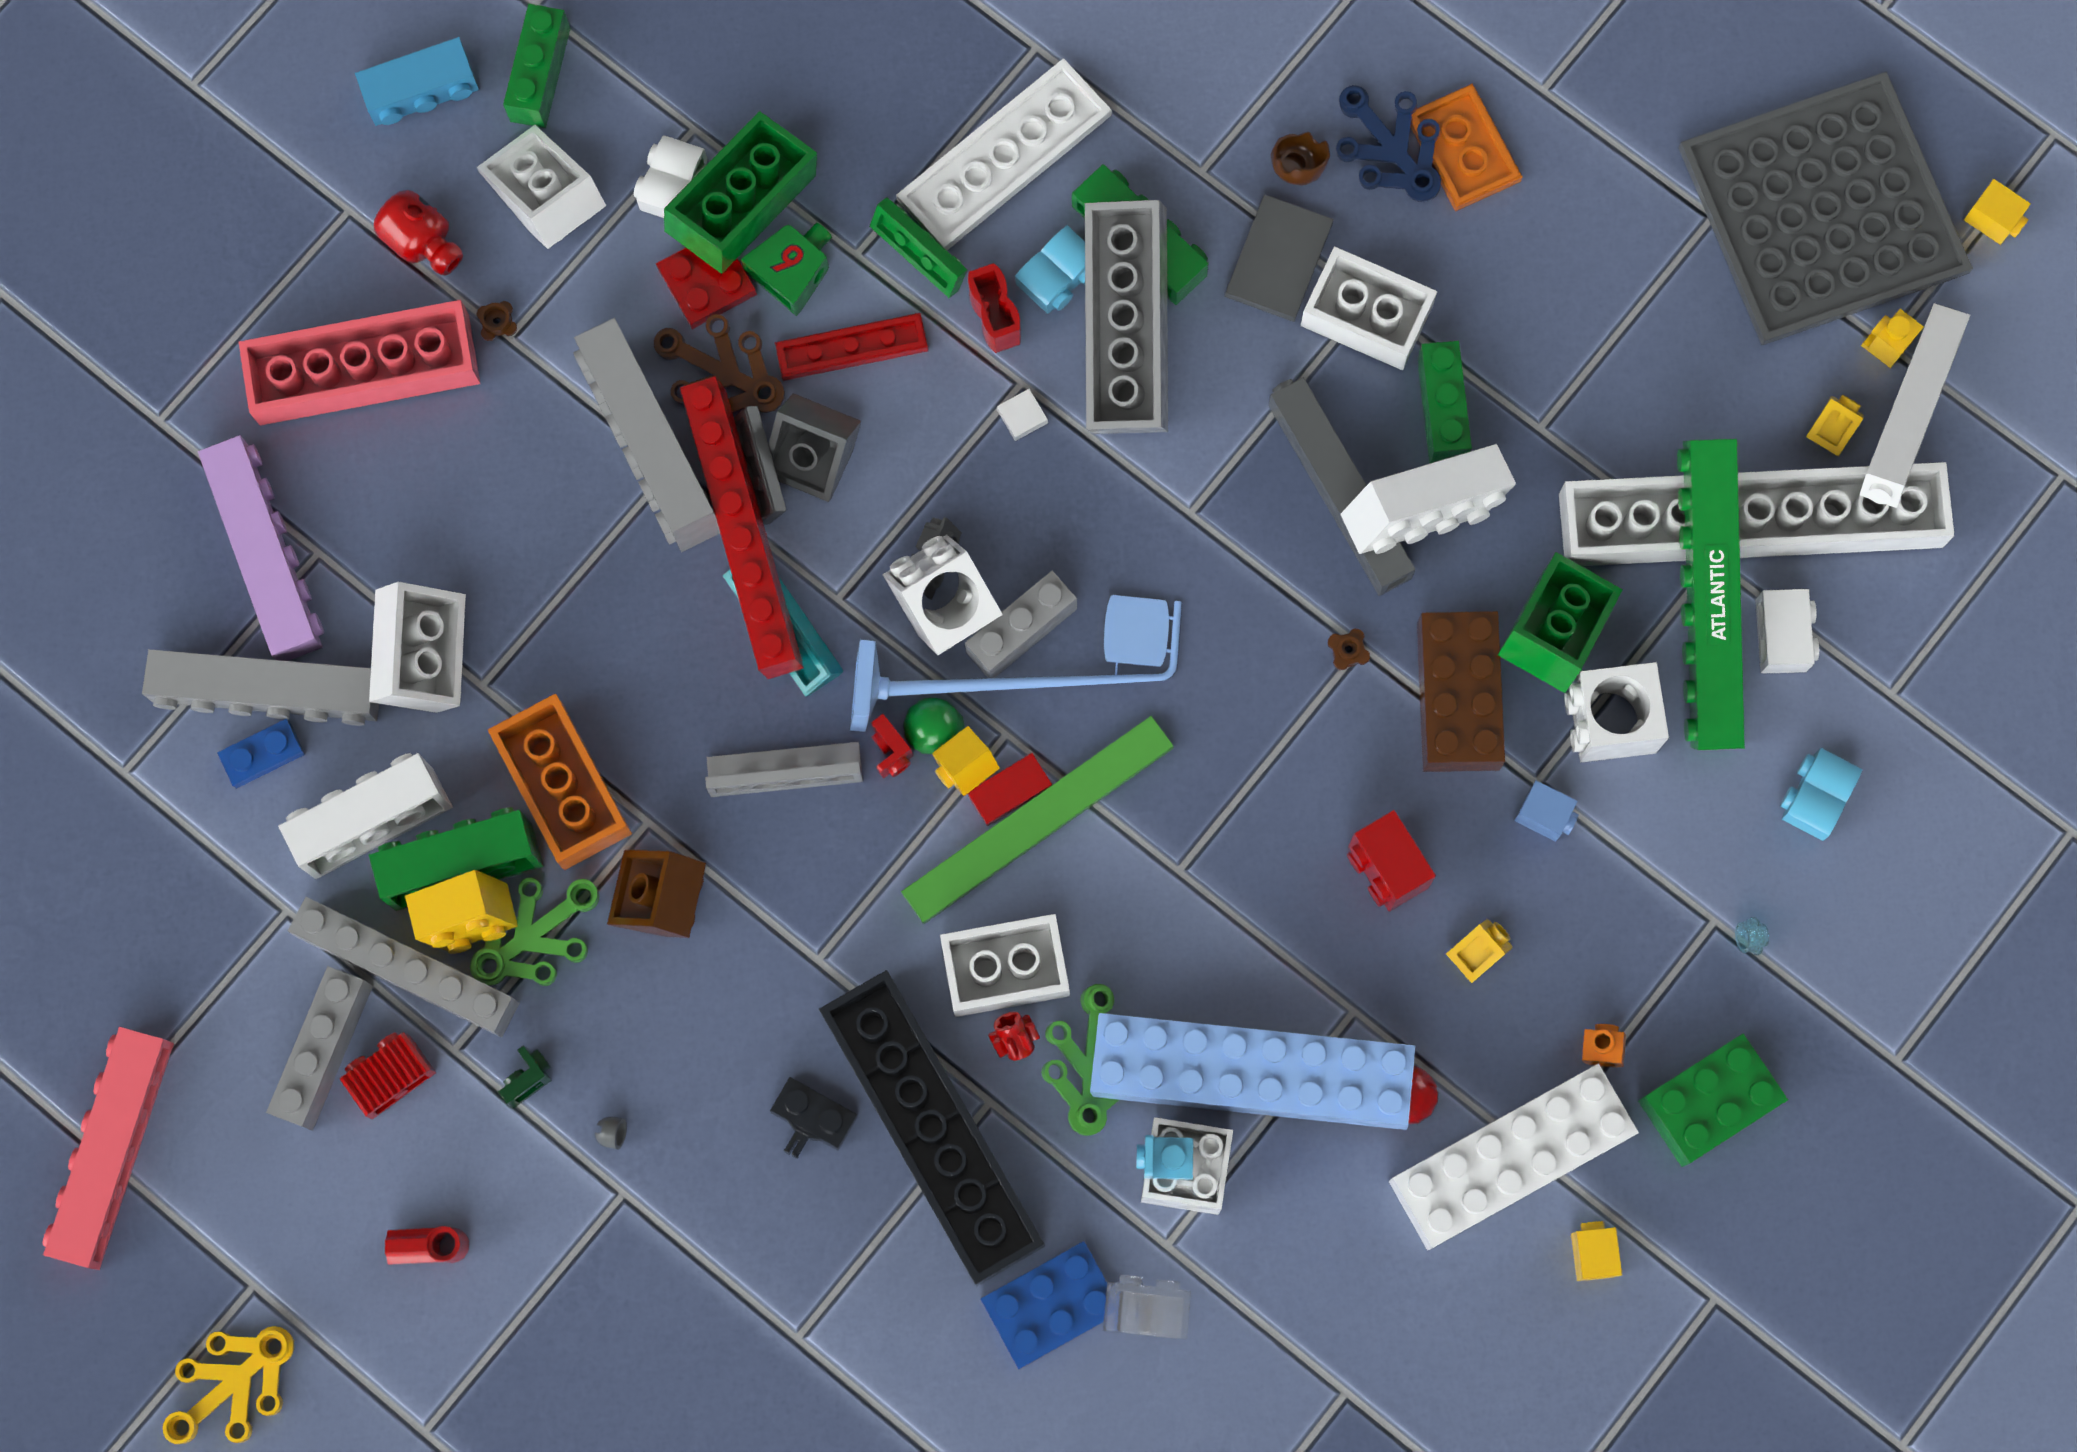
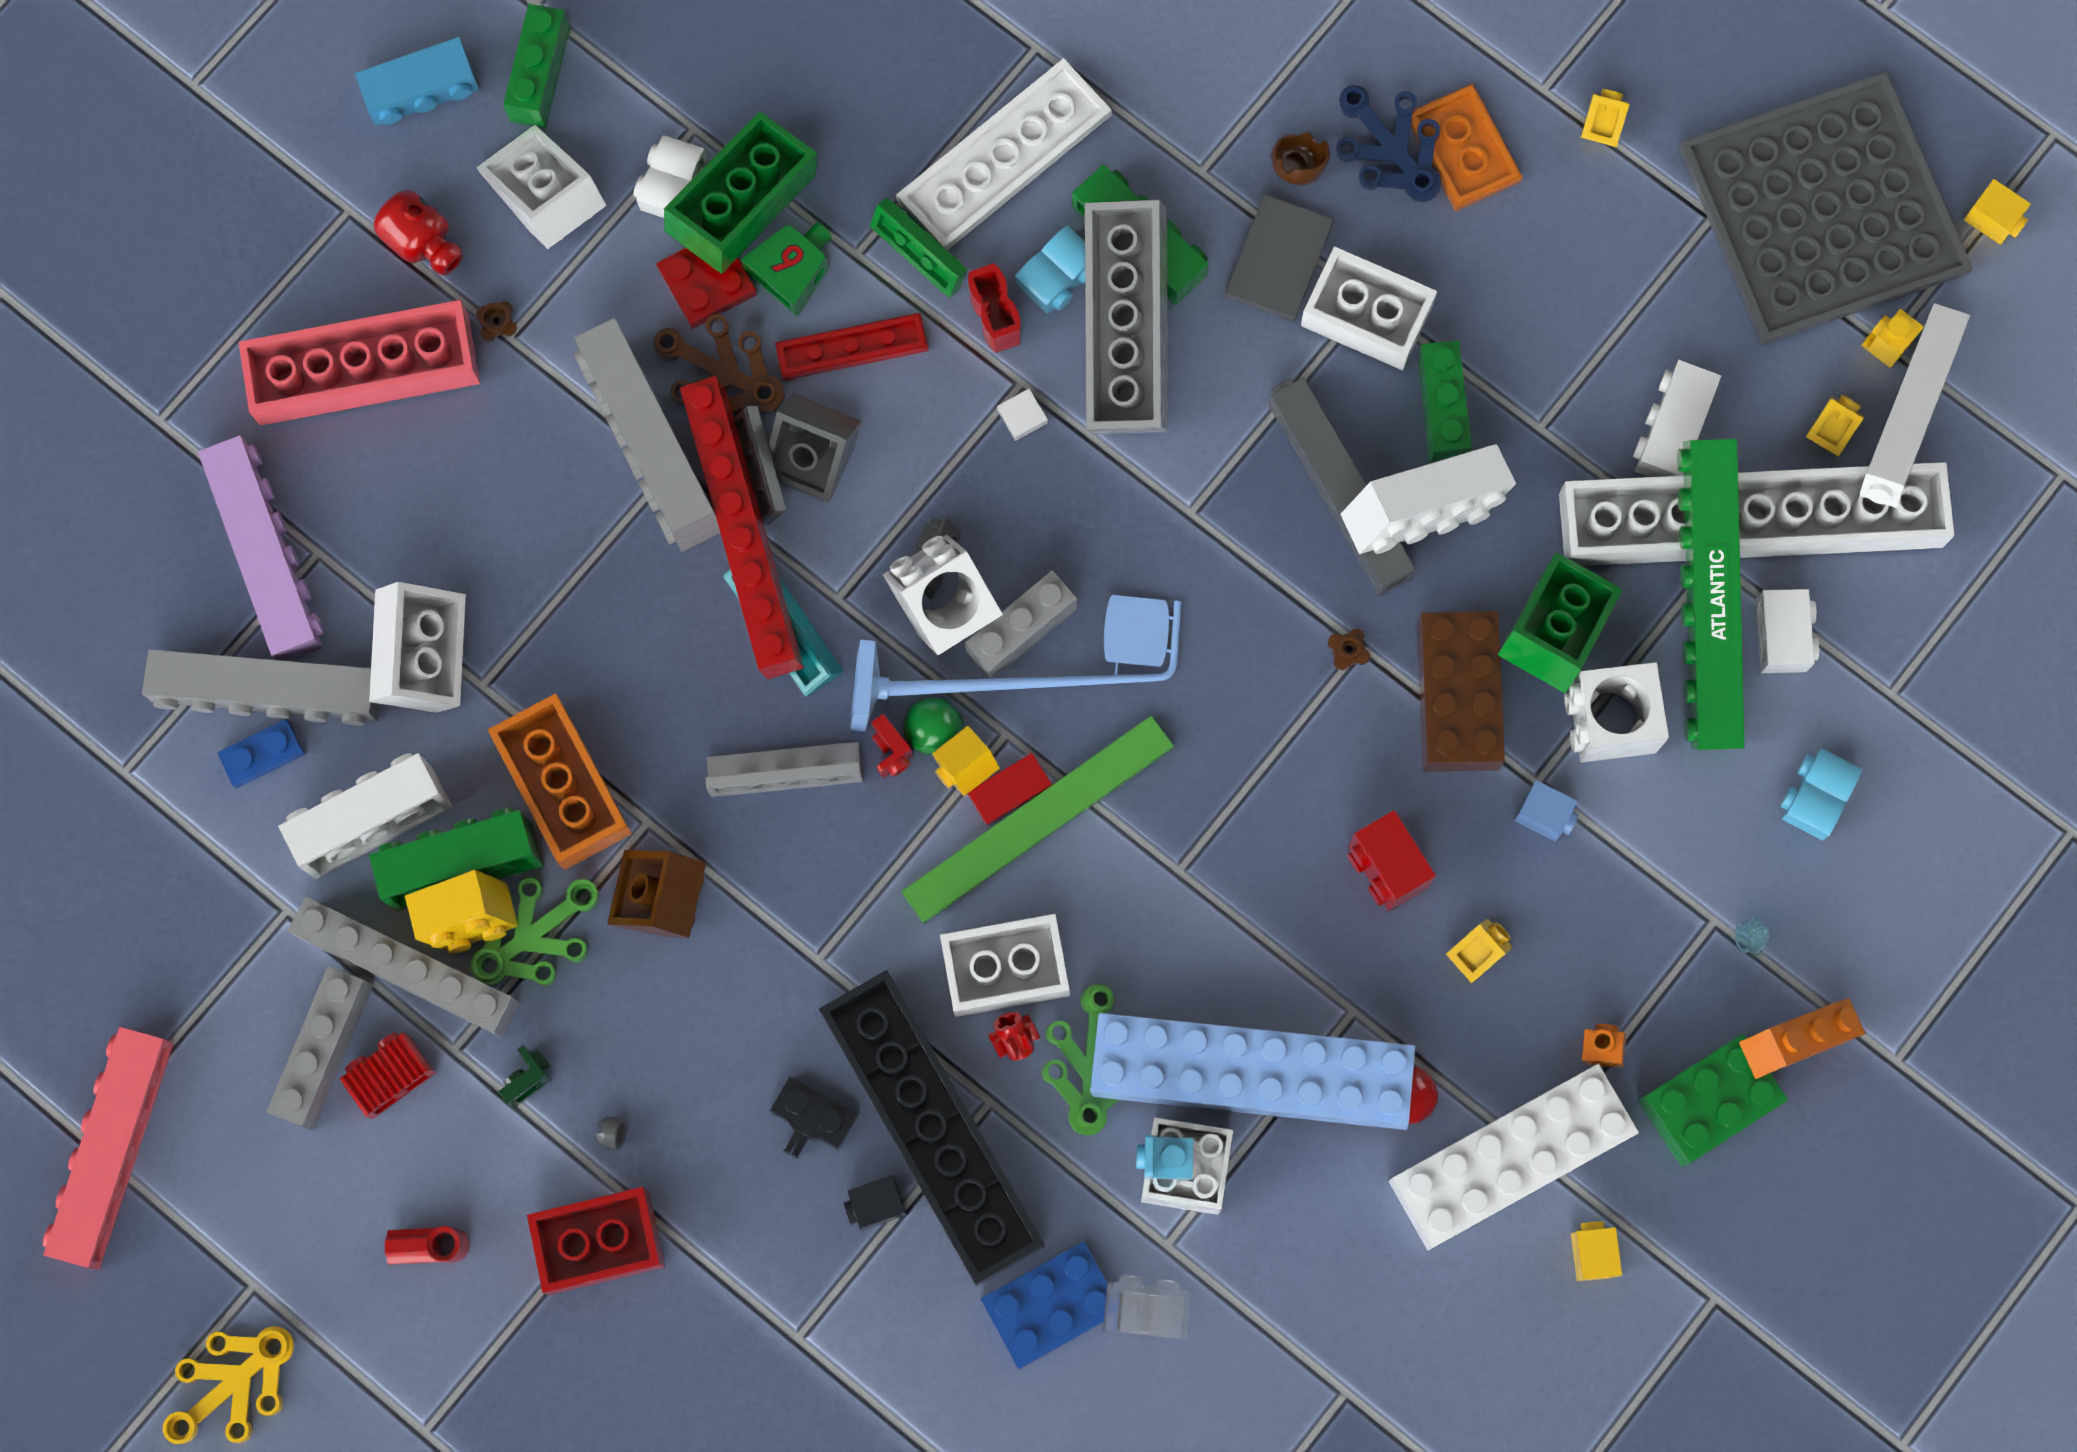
none -> red brick [527,1187,666,1295]
none -> black brick [843,1176,907,1231]
none -> yellow bracket [1580,88,1630,147]
none -> white brick [1633,360,1721,477]
none -> orange brick [1739,998,1866,1079]

